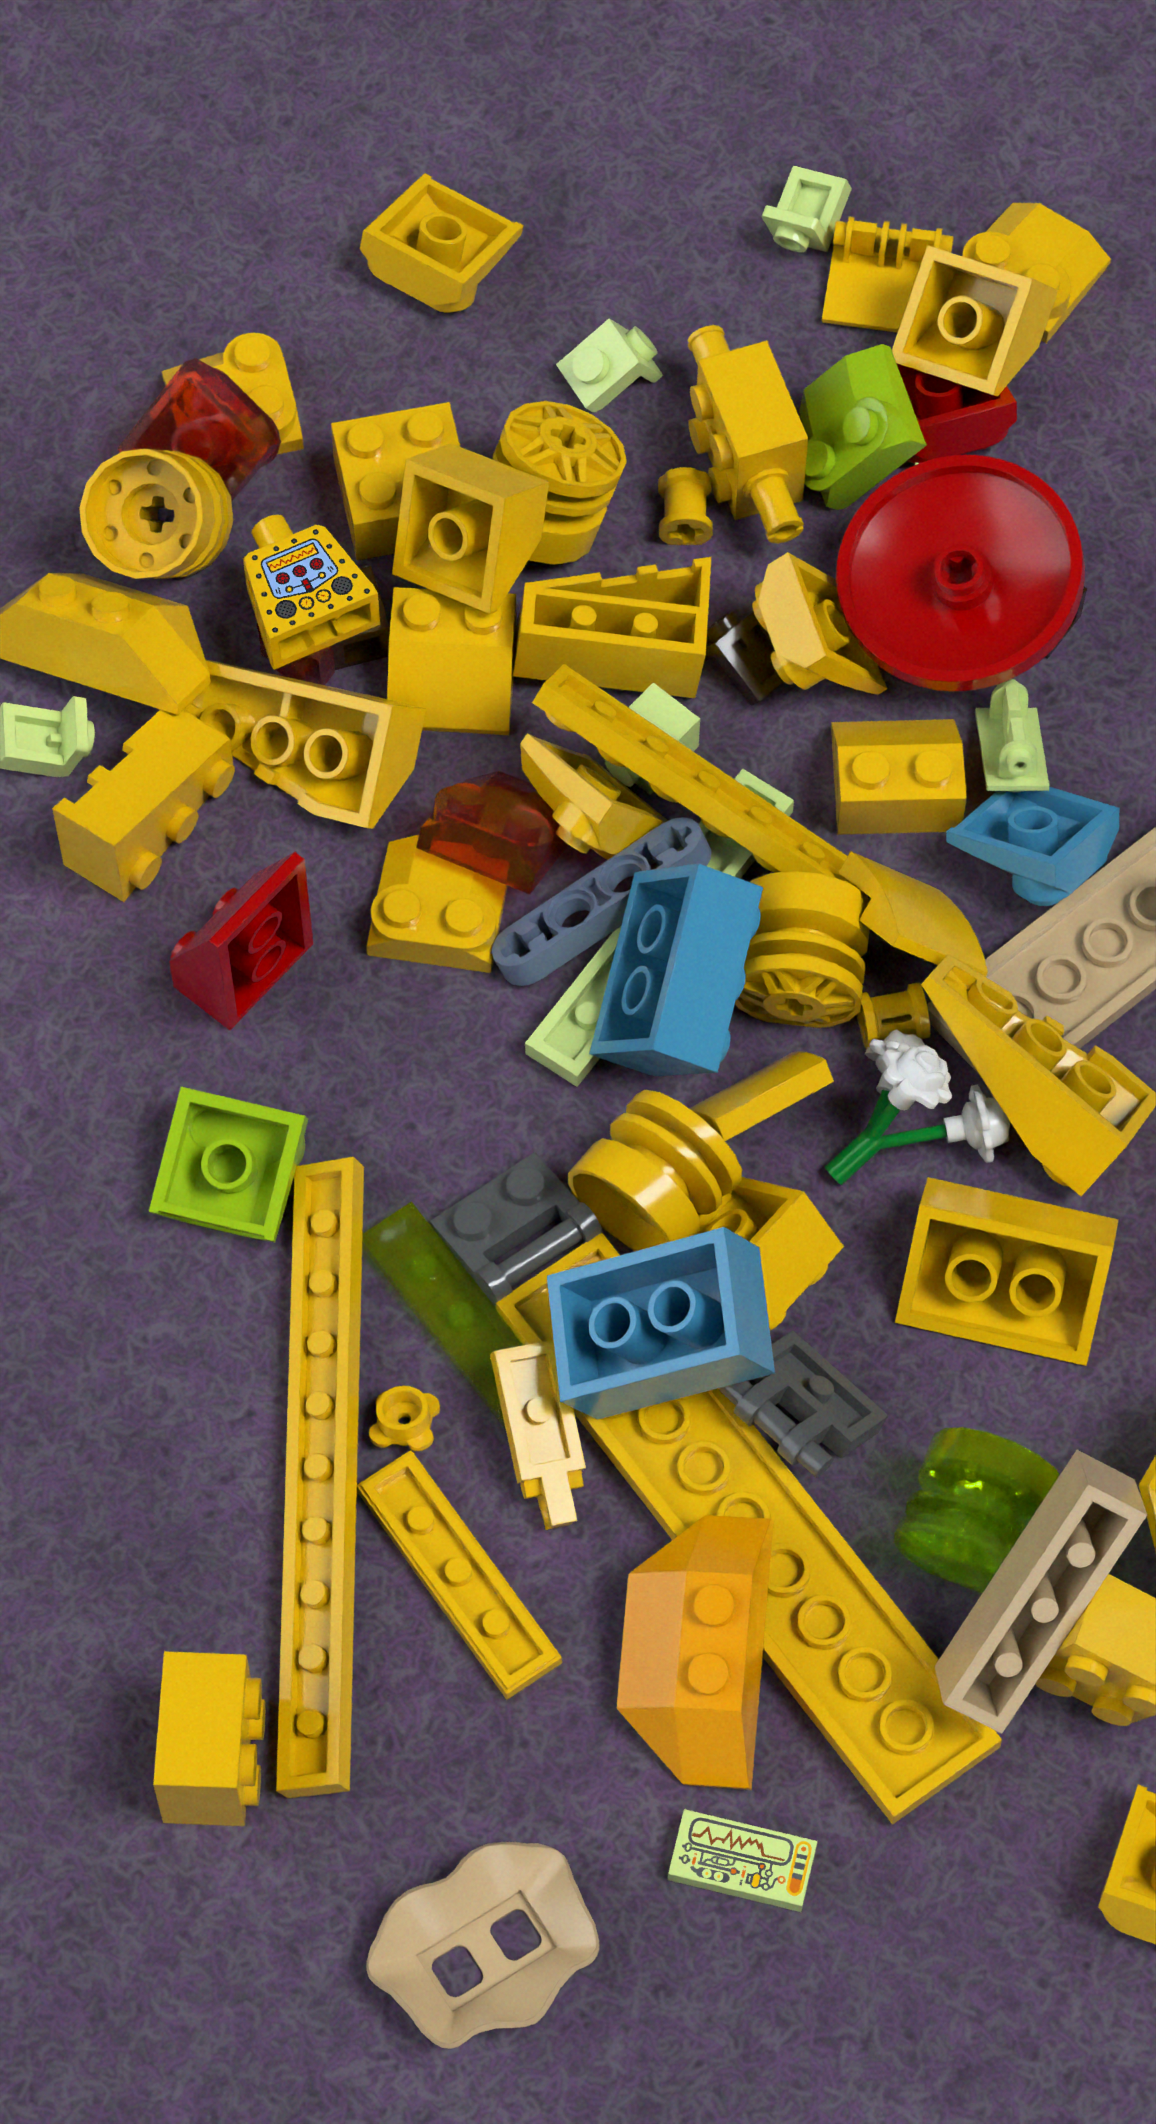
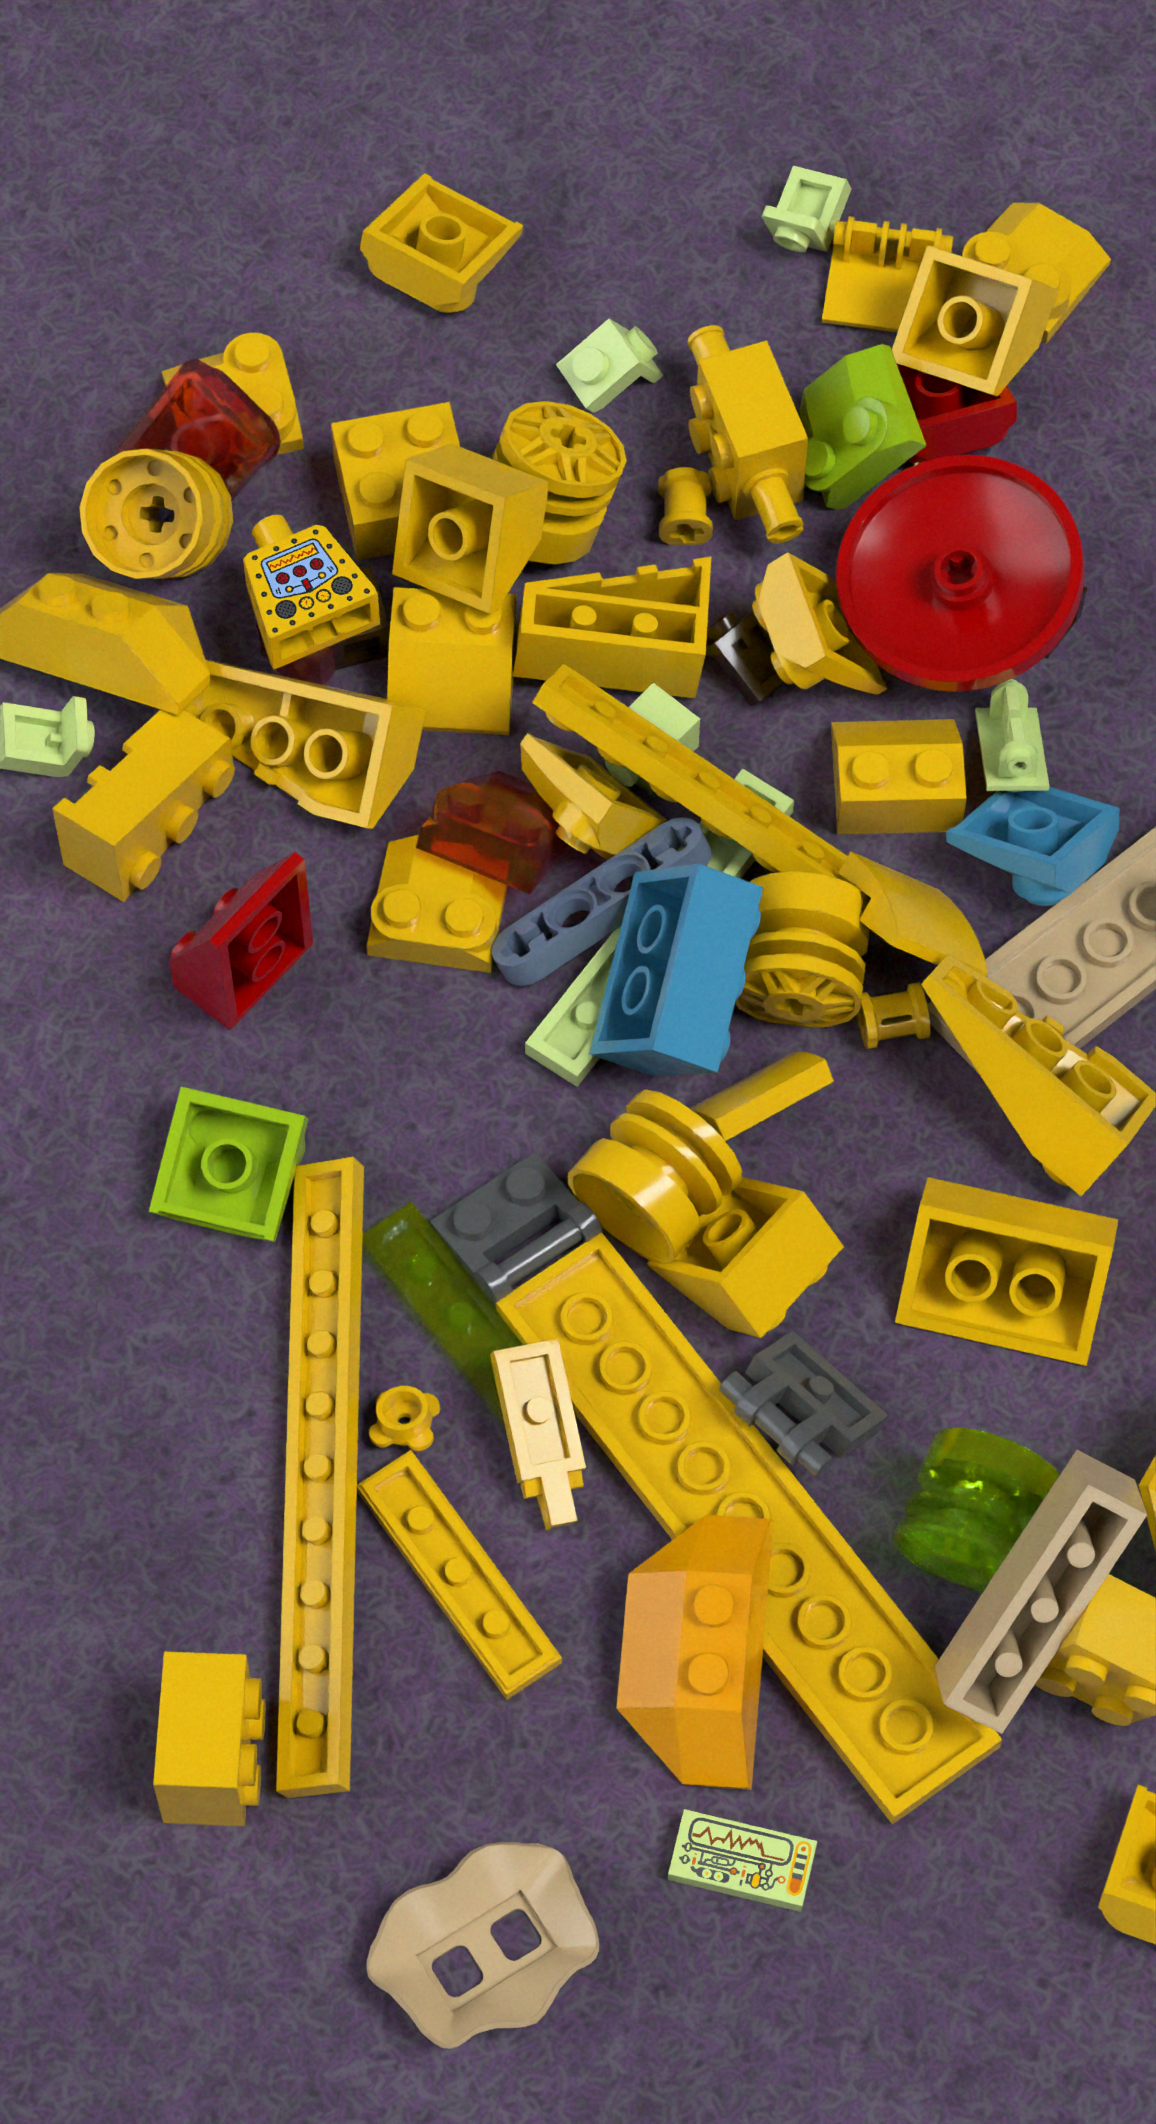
dark azure brick [547,1227,775,1420] -> none
white plant [825,1029,1010,1185] -> none

